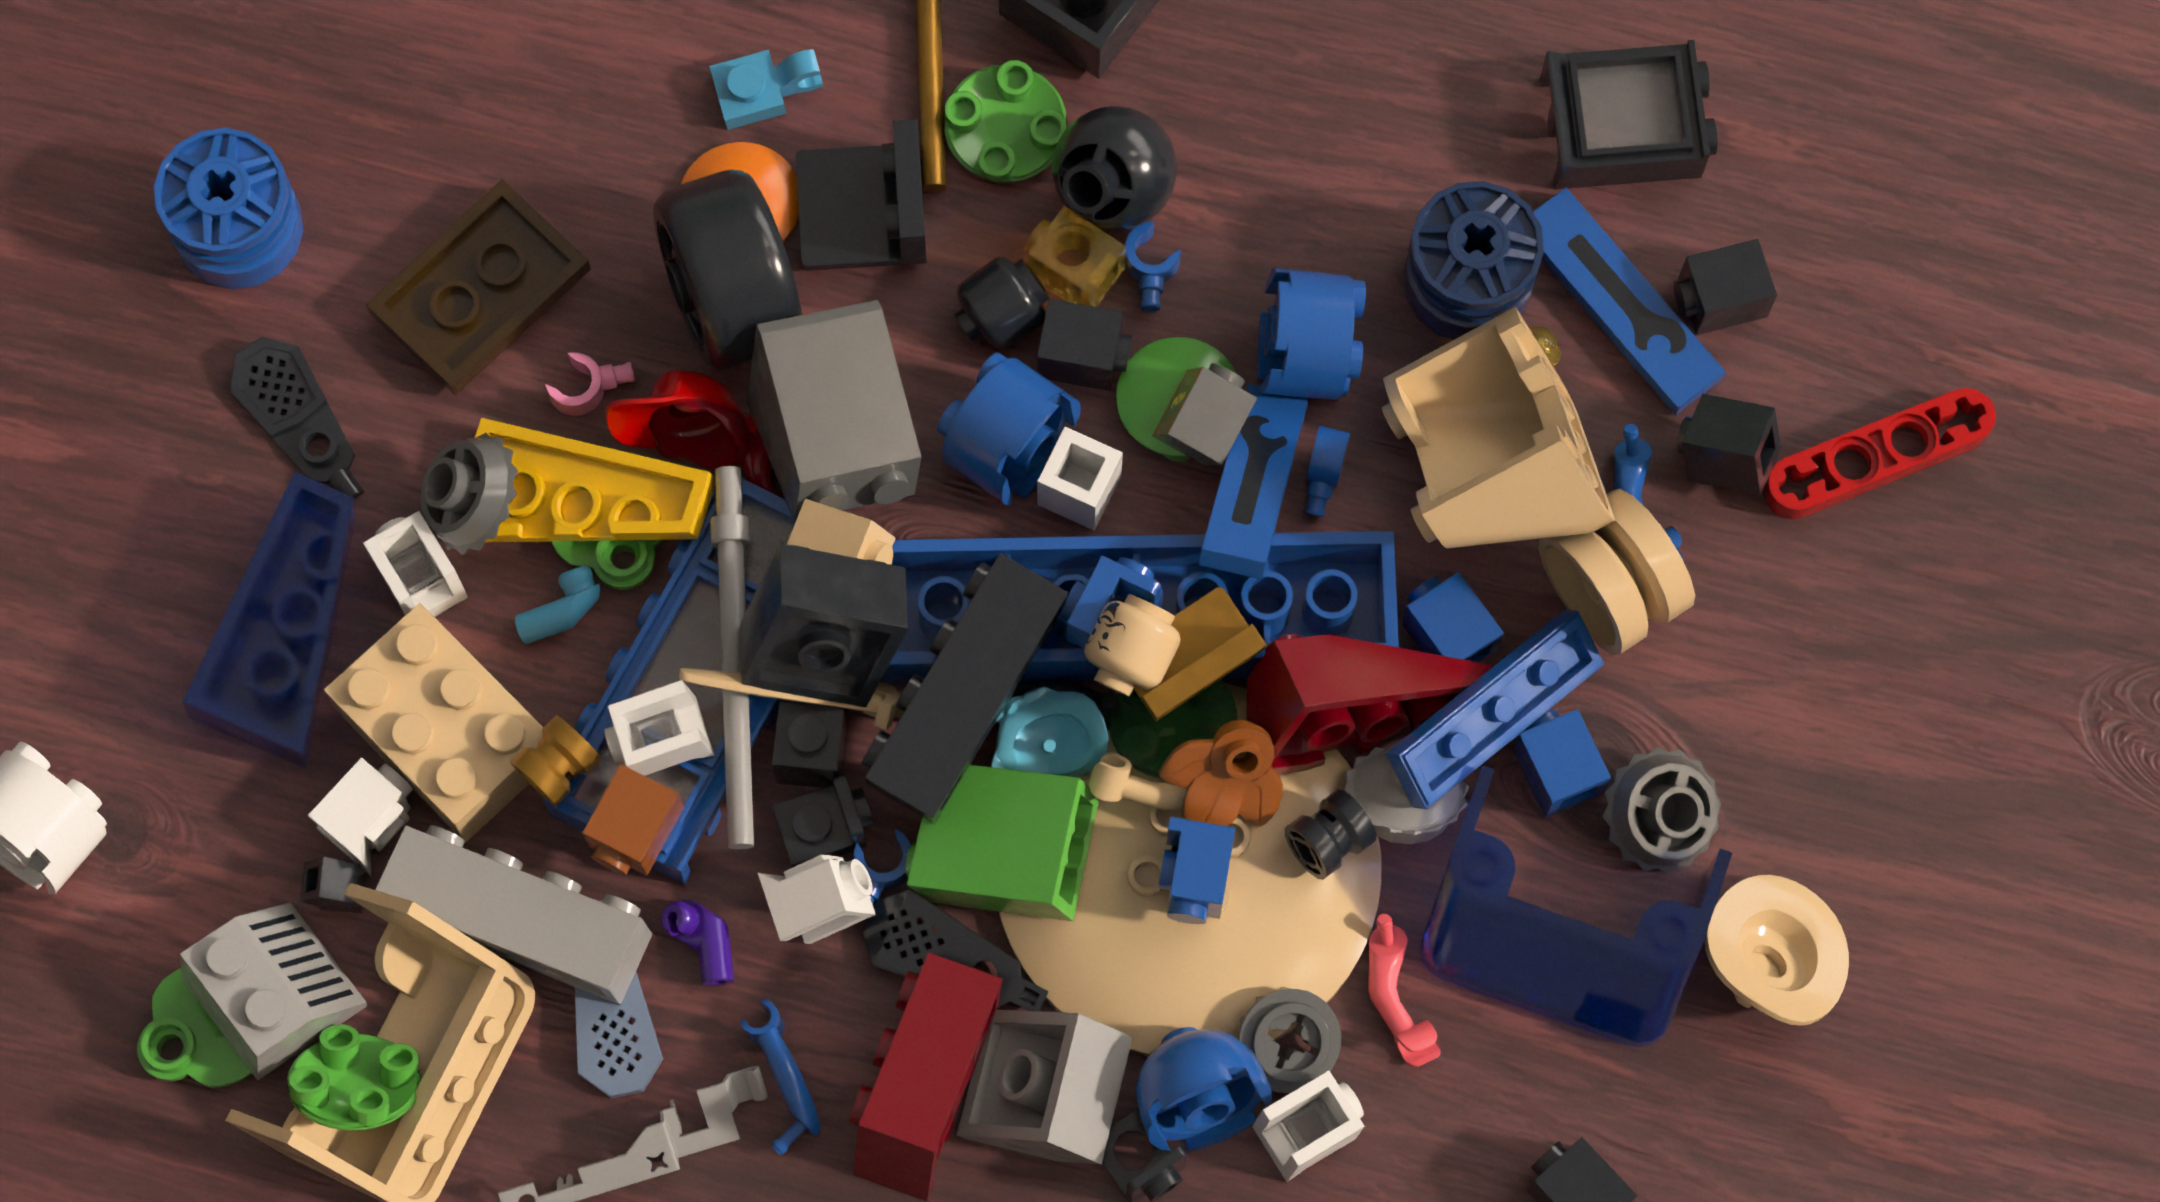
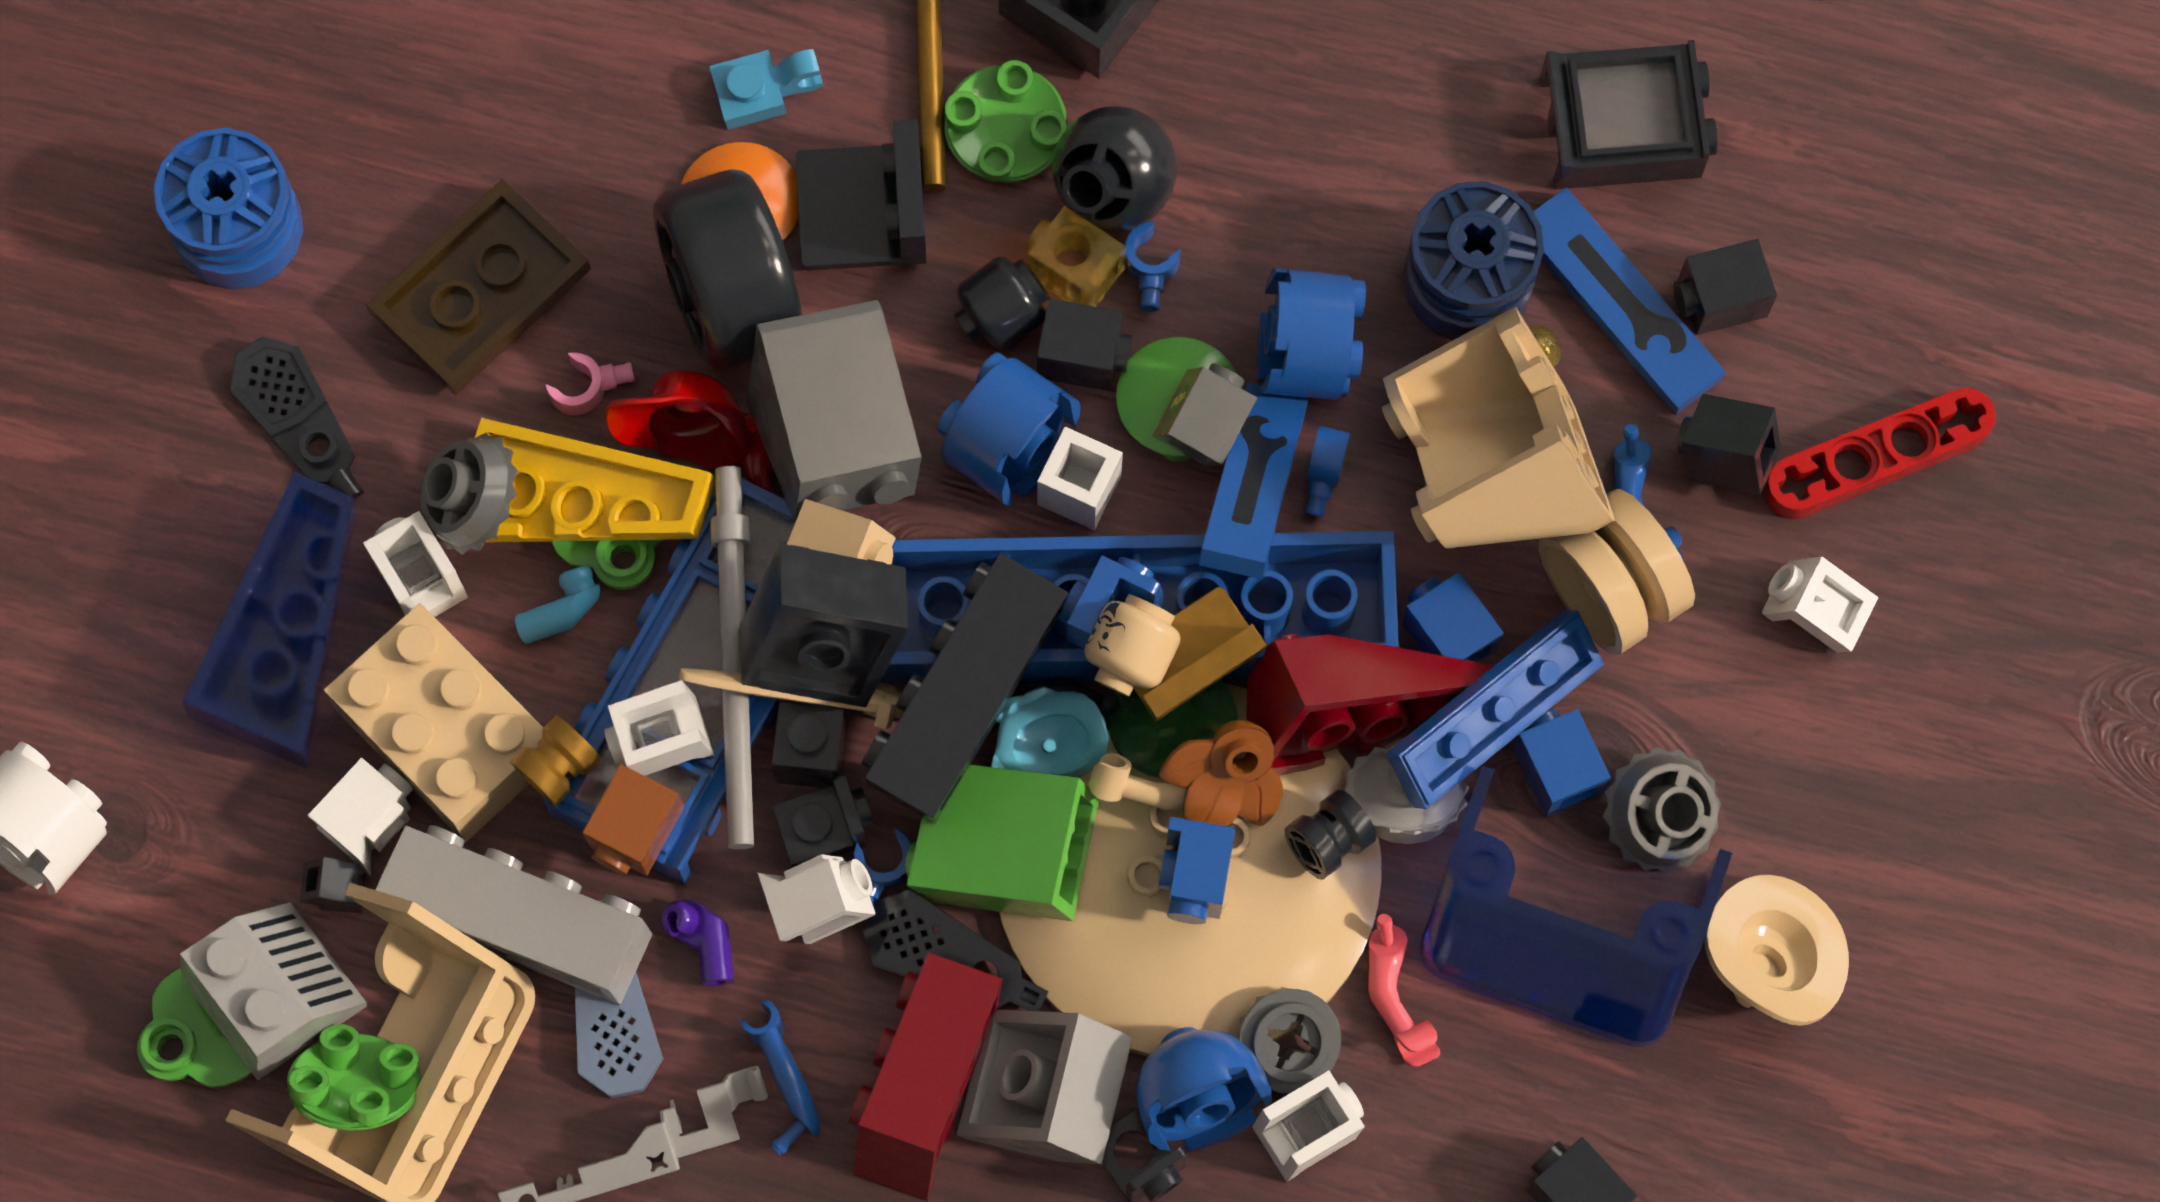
none -> white bracket [1762,557,1878,653]

